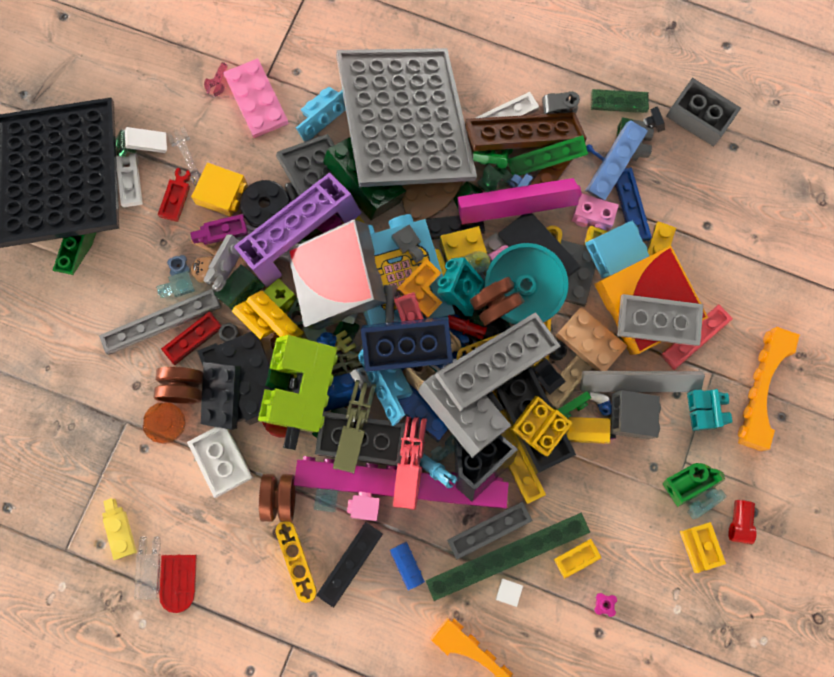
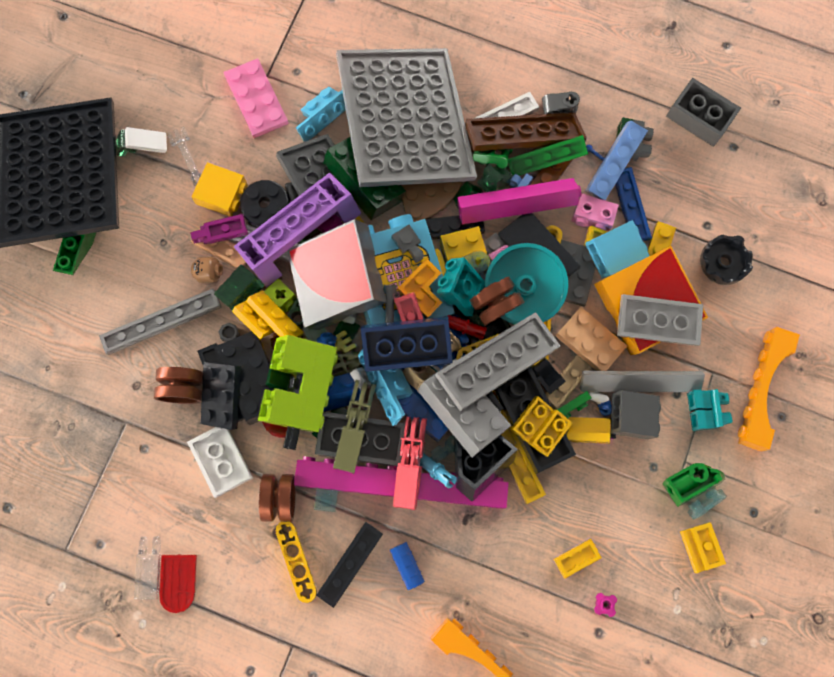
light yellow hinge [102,498,137,560] -> none
white plate [116,153,143,208] -> none
clear orange tile [143,402,186,444] -> none
clear light blue plate [156,271,195,298] -> none
red plate [157,168,191,222] -> none
red tile [161,311,222,365] -> none
sand blue plate [167,255,190,277] -> none
light grey hinge [203,235,240,292] -> none
clear pink bar [204,62,228,97] -> none
bright pink brick [347,492,380,522] -> none
clear green plate [425,512,590,601] -> none
dark grey plate [447,502,532,560] -> none
white tile [495,579,523,607] -> none
black plate [549,340,567,361] -> none
clear green plate [591,89,649,113] -> none
black tile [643,106,665,132] -> none
coral tile [660,304,733,370] -> none
red piece [728,500,757,545] -> none
none -> black plate [700,235,753,285]

